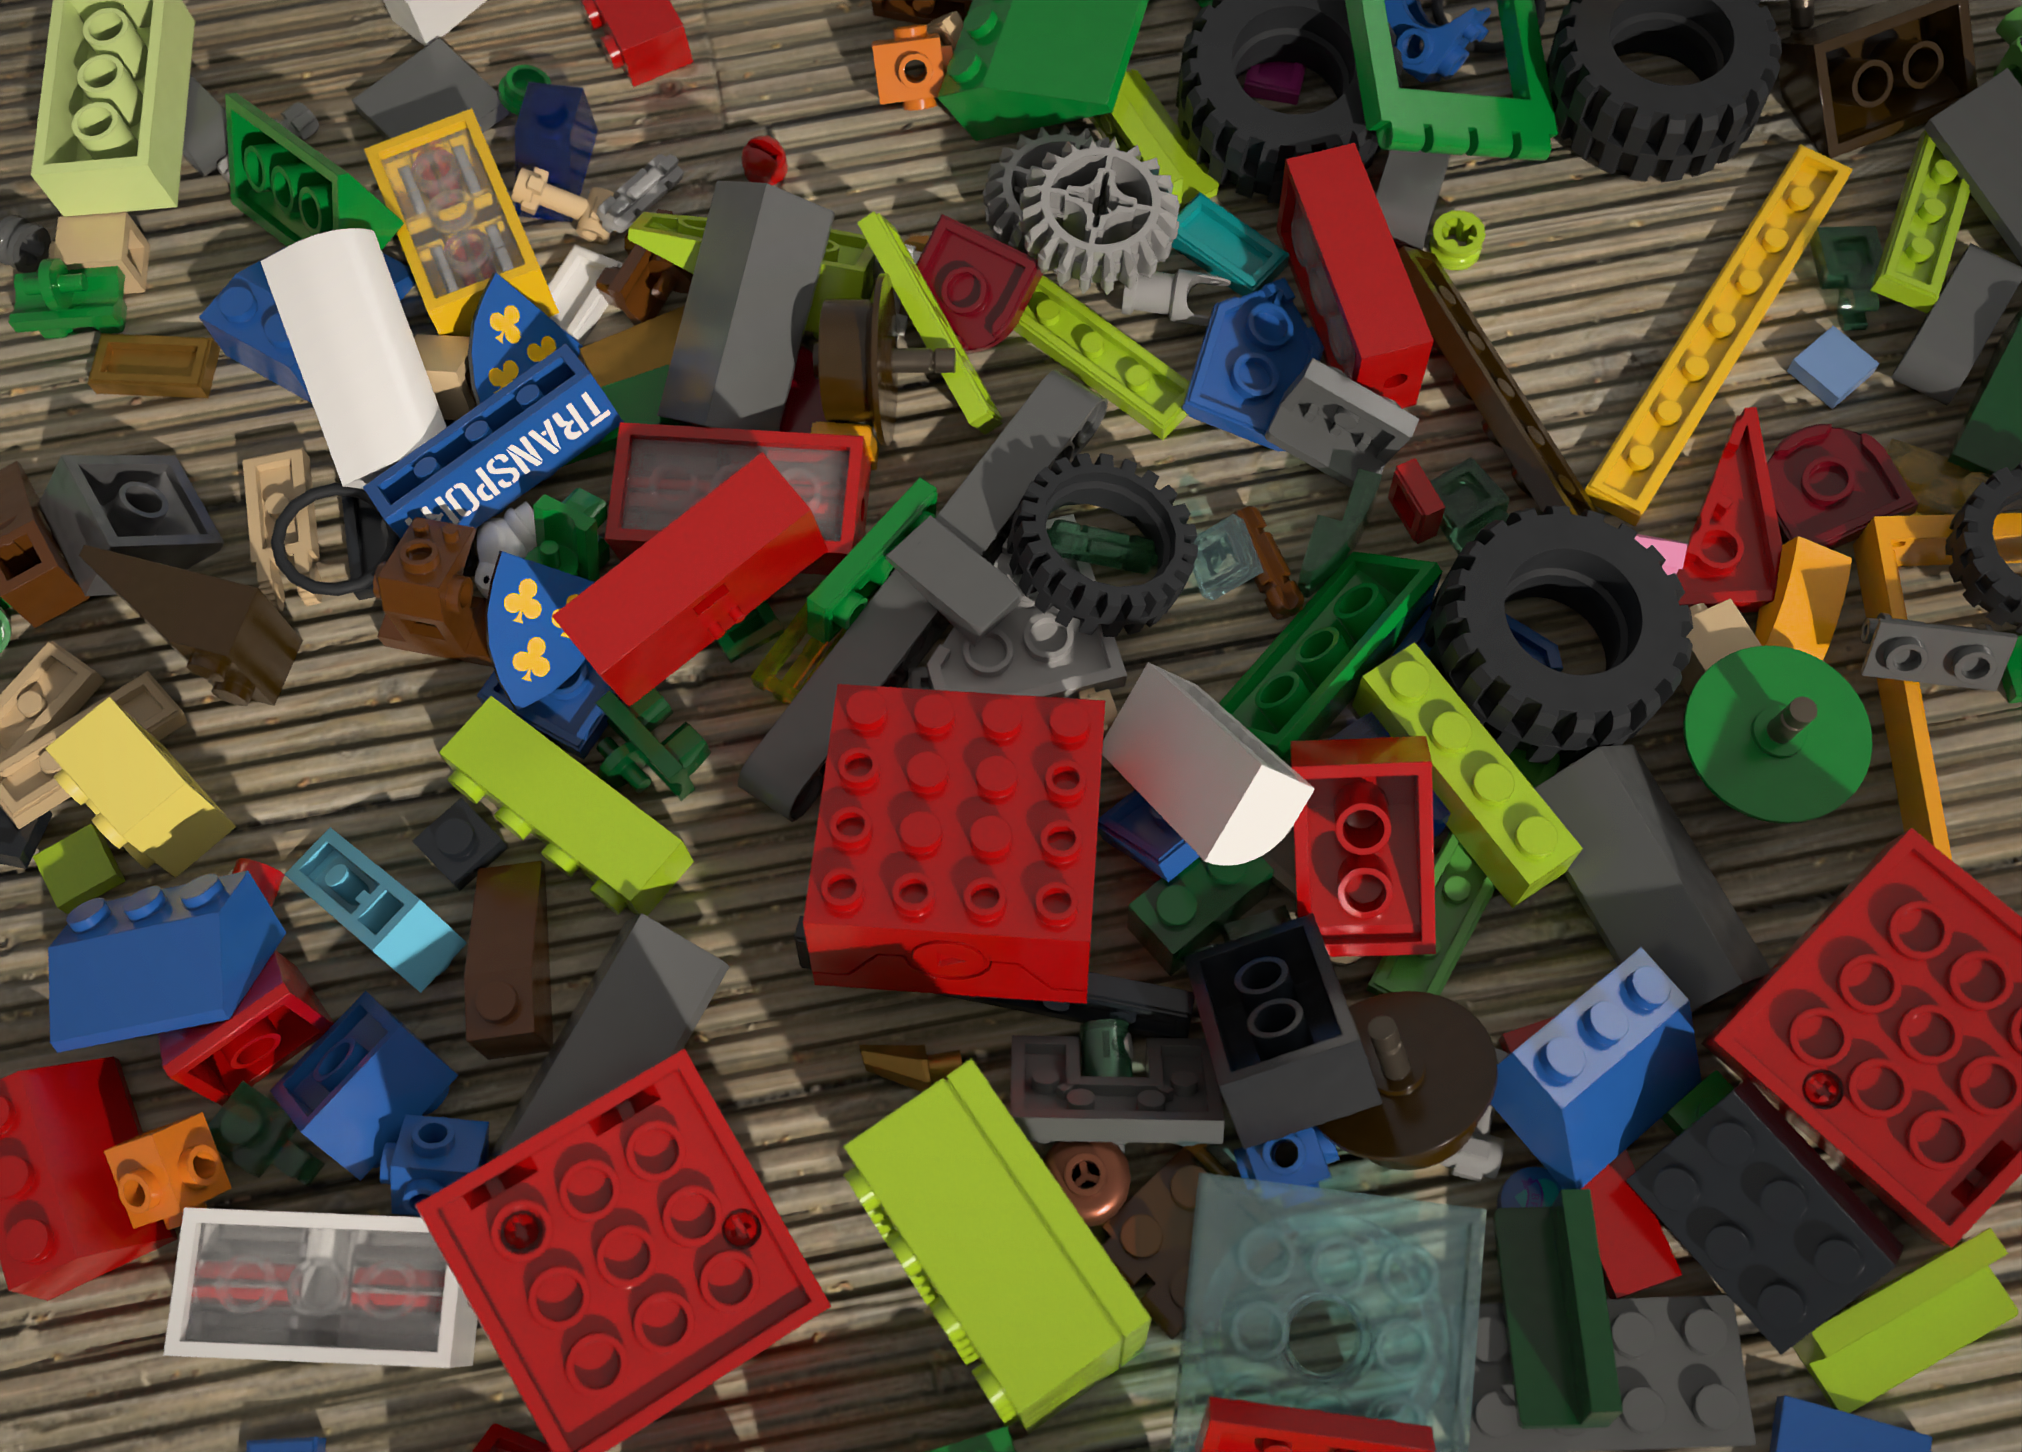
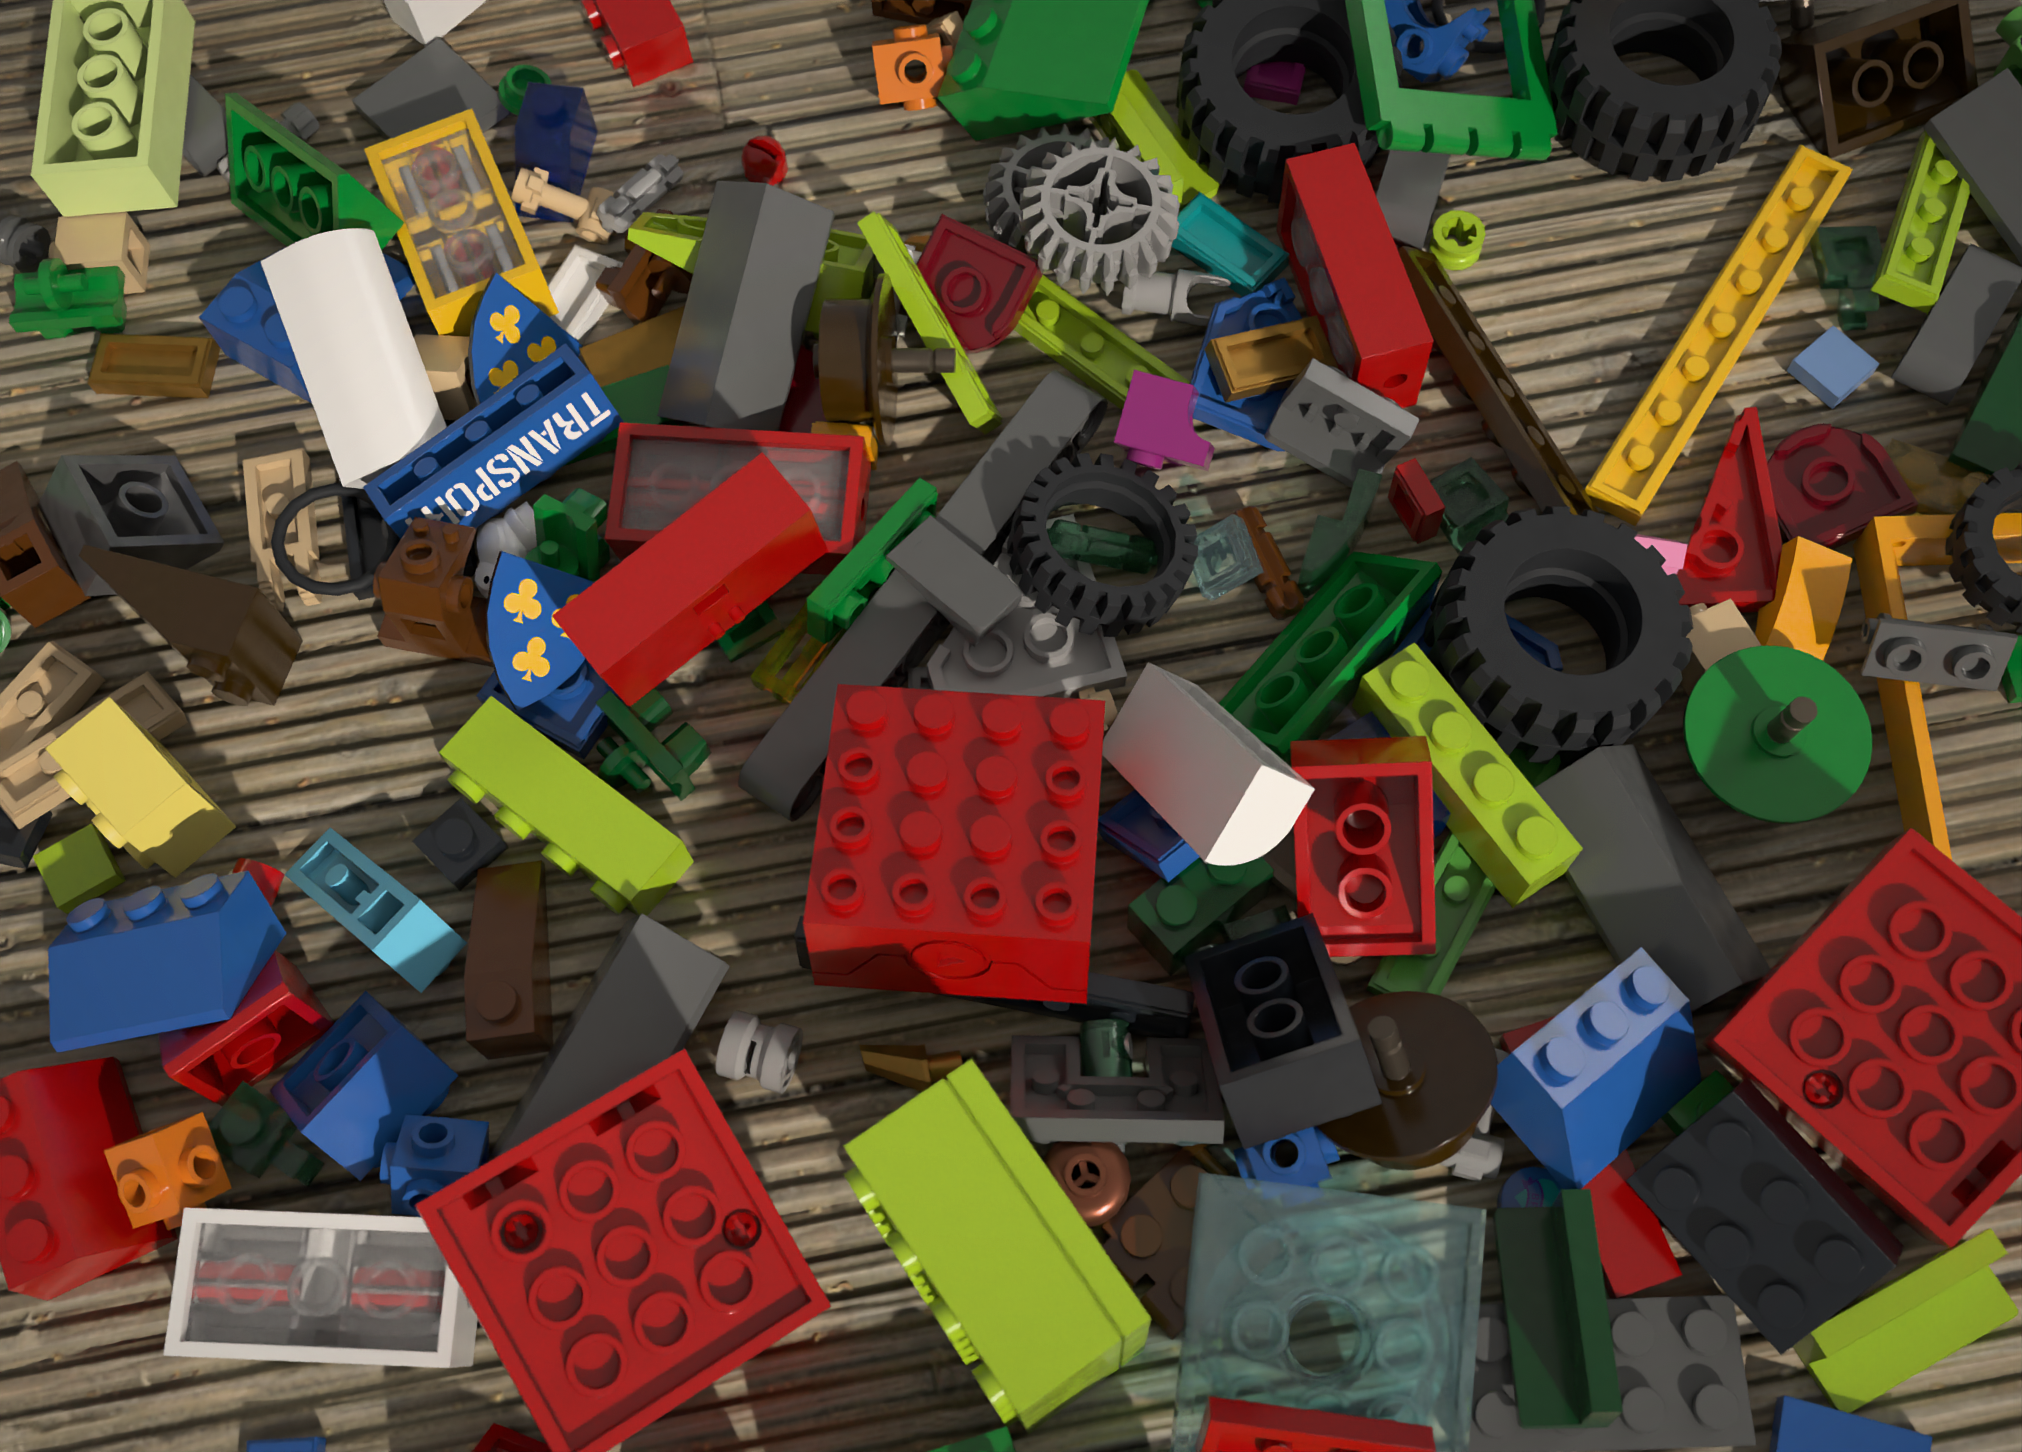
none -> light grey wheel [716,1010,803,1094]
none -> magenta brick [1114,370,1215,471]
none -> pearl gold tile [1204,315,1338,403]

